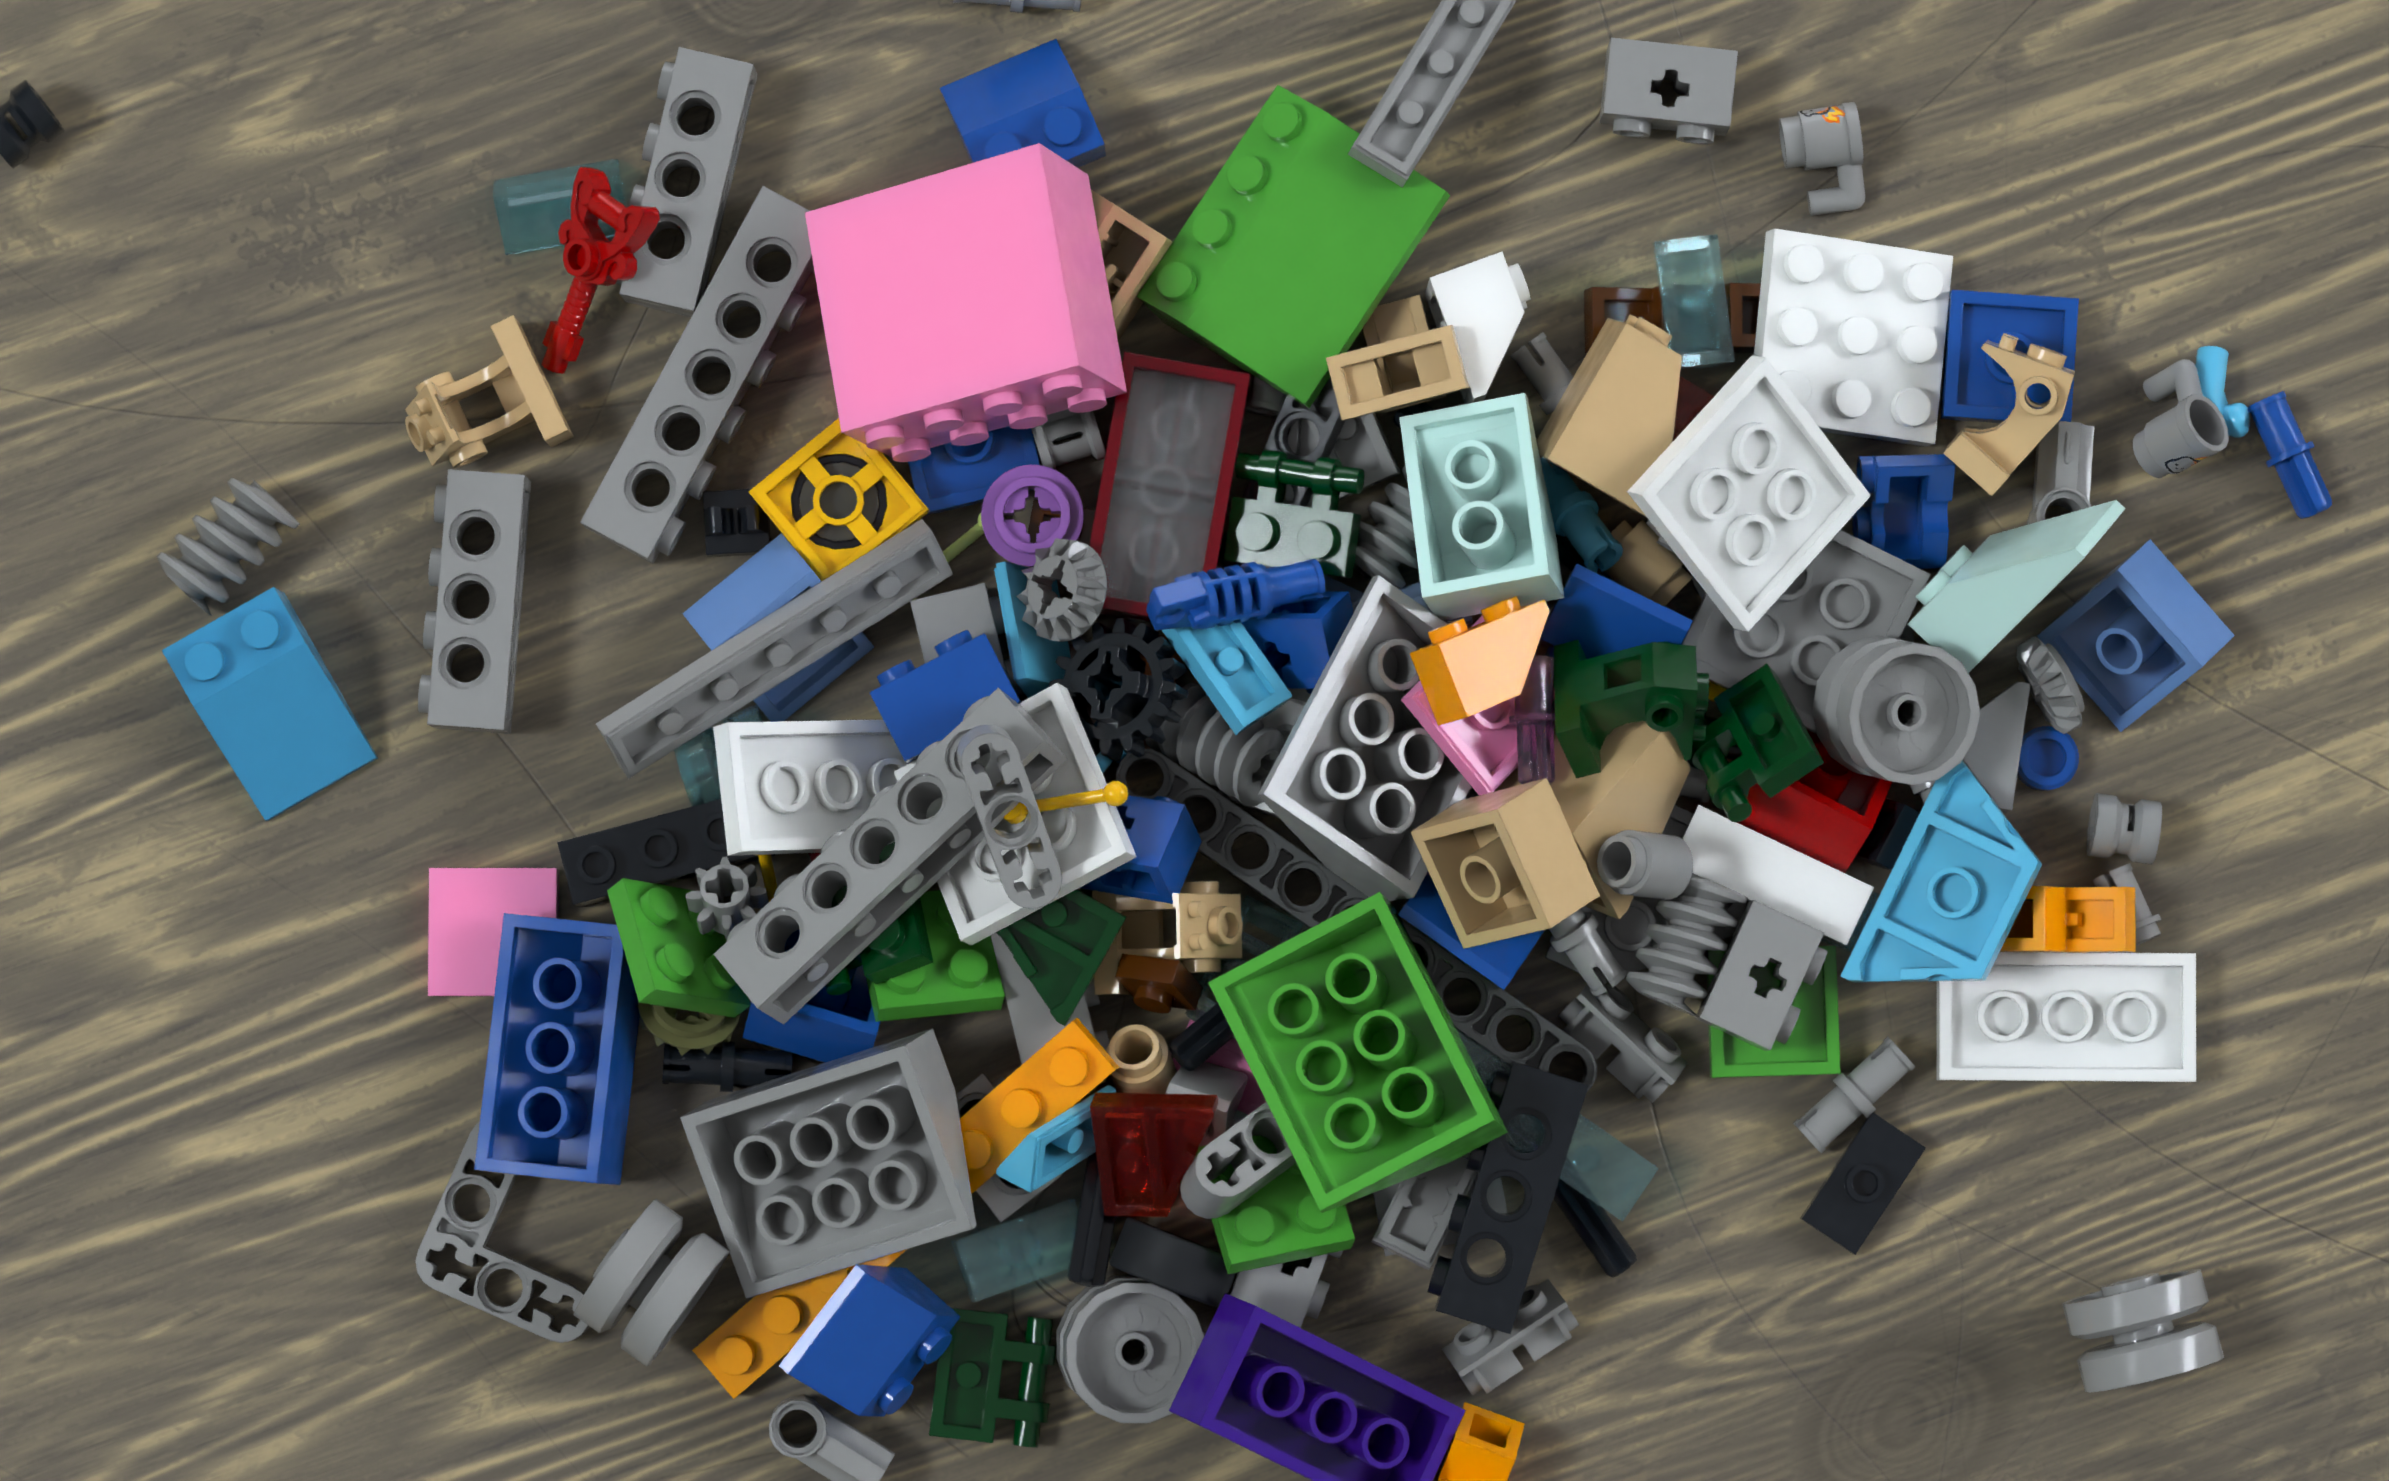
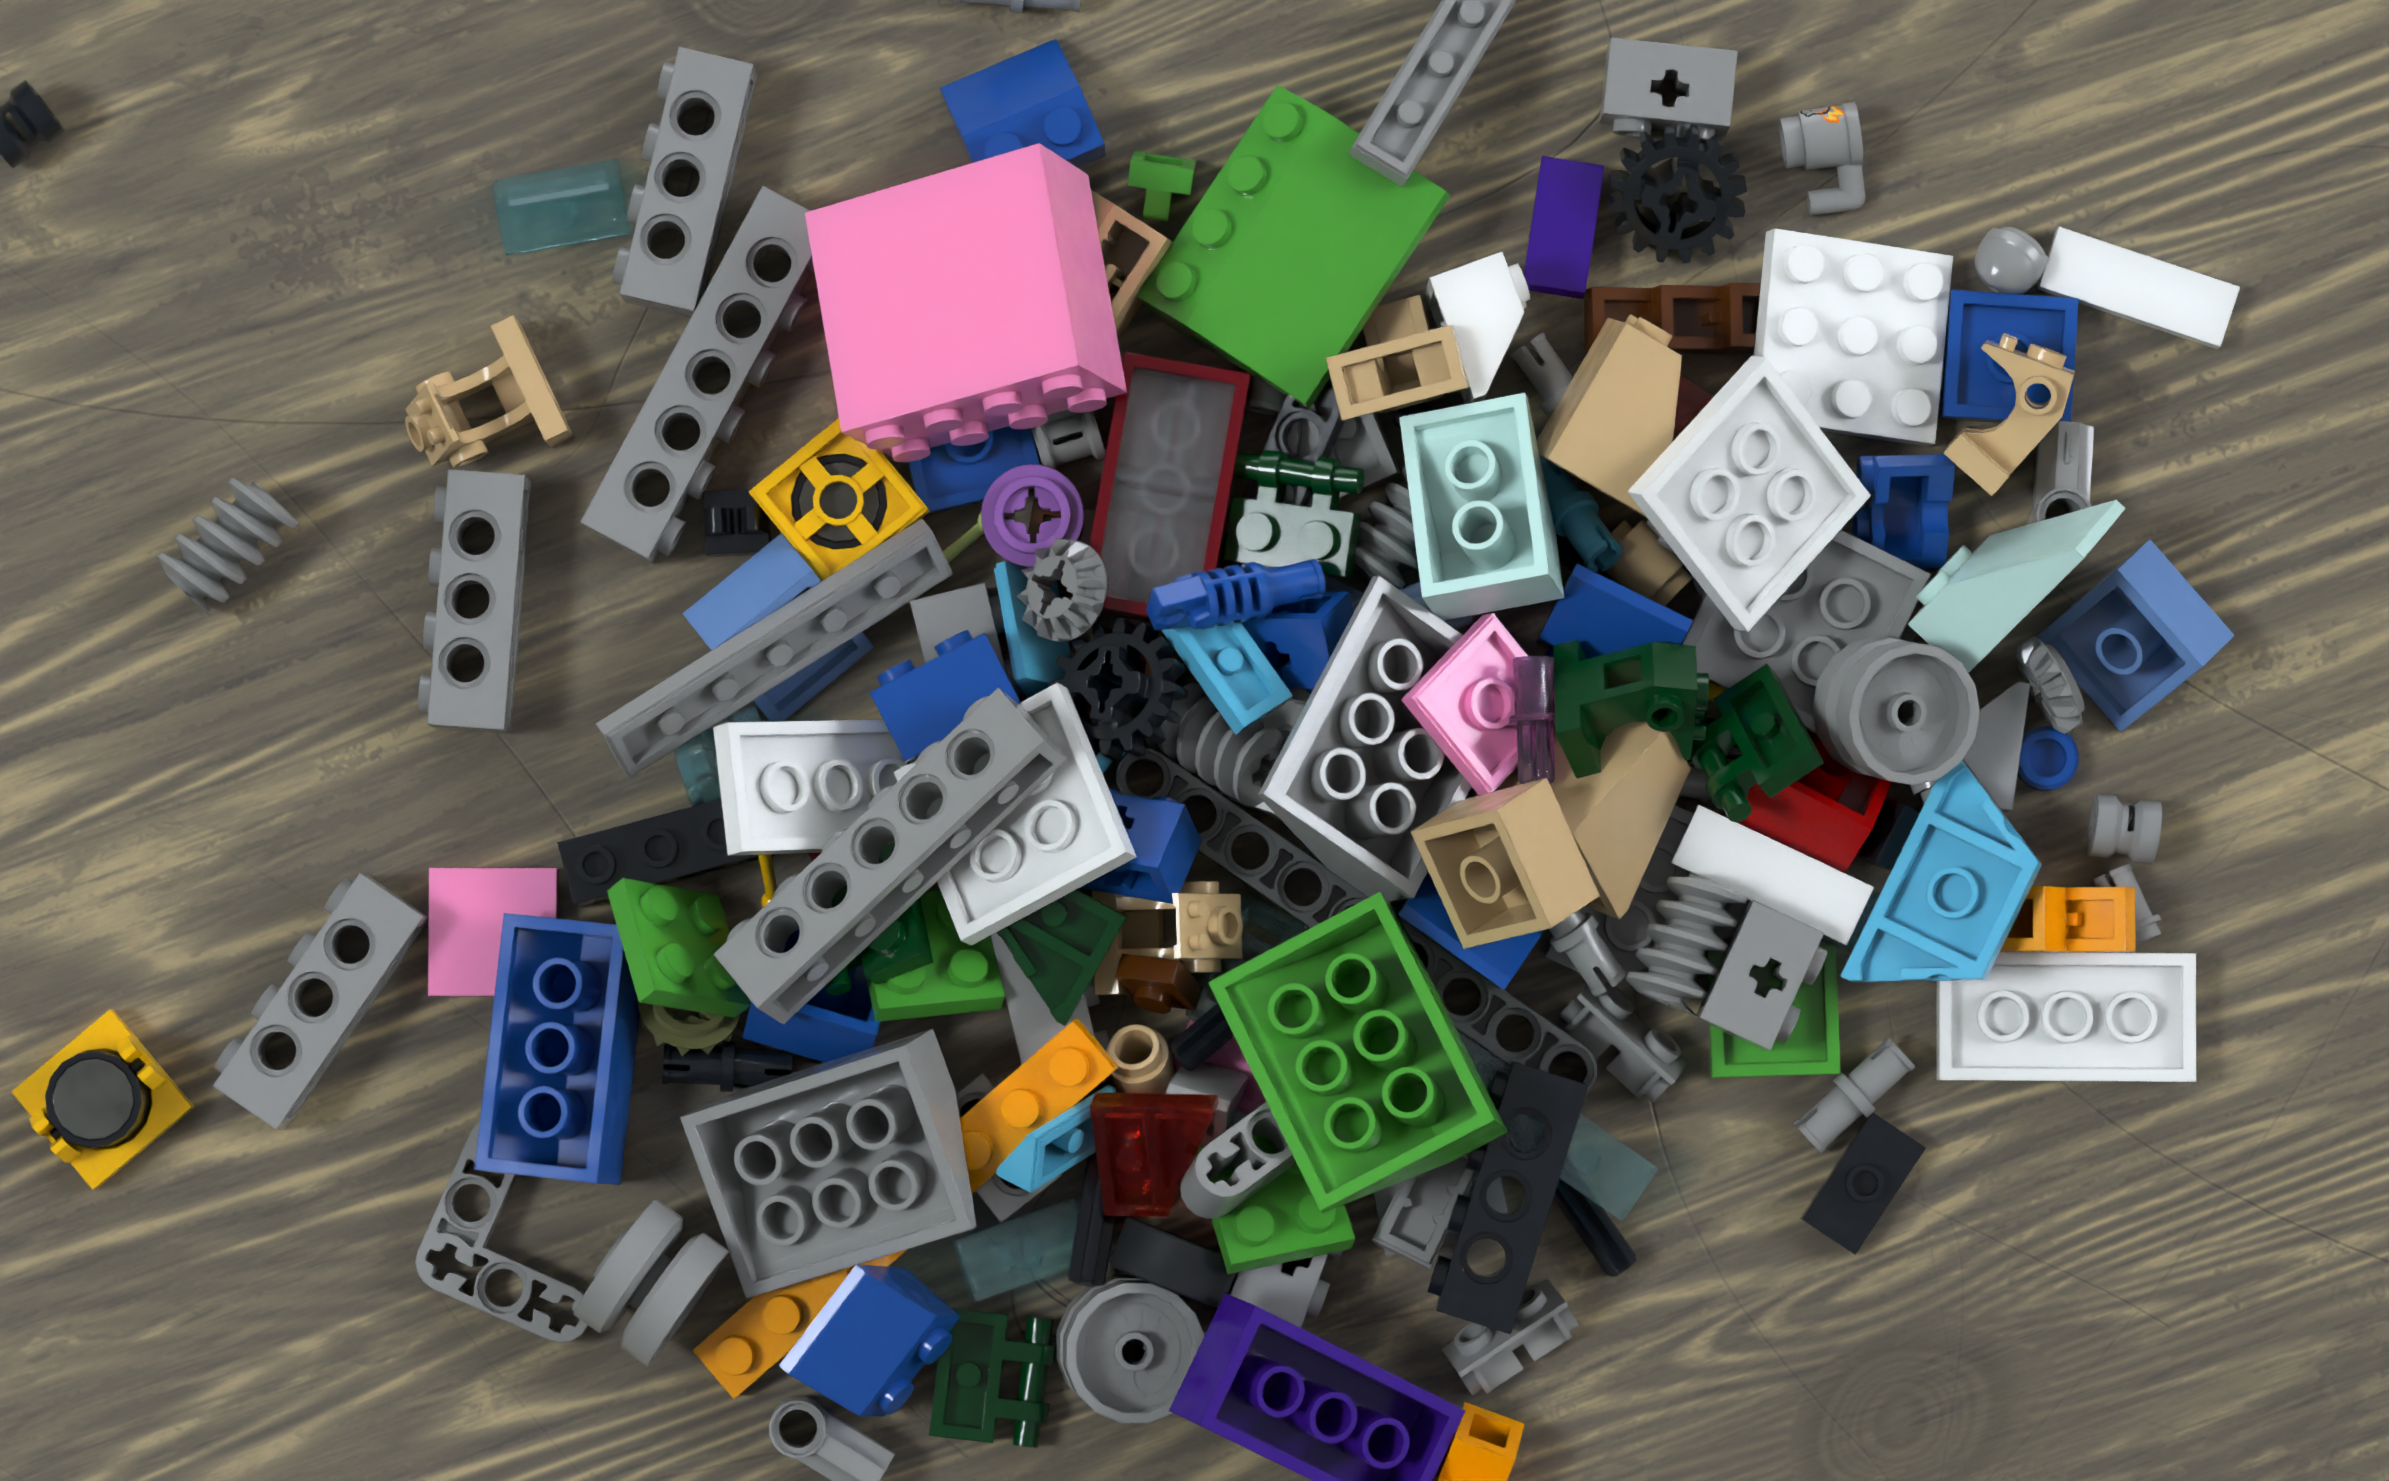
dark azure slope [162,587,378,821] -> none
red piece [541,167,660,374] -> none
light grey gear [686,857,769,940] -> none
light grey beam [957,725,1062,909] -> none
yellow hinge [1003,781,1129,824] -> none
slope [1409,596,1550,726] -> none
light grey brick [1597,830,1693,900] -> none
clear light blue slope [1653,234,1735,369] -> none
light grey wheel [2062,1269,2224,1393] -> none
light grey piece [2133,359,2229,478] -> none
medium azure arm [2195,346,2250,438] -> none
blue axle [2247,391,2332,519] -> none
none -> piece [11,1009,195,1190]
none -> light grey brick [213,873,428,1130]
none -> bright green tile [1127,151,1197,222]
none -> dark purple slope [1523,156,1604,299]
none -> black gear [1608,123,1747,263]
none -> light grey piece [1974,227,2049,294]
none -> white tile [2037,227,2240,349]

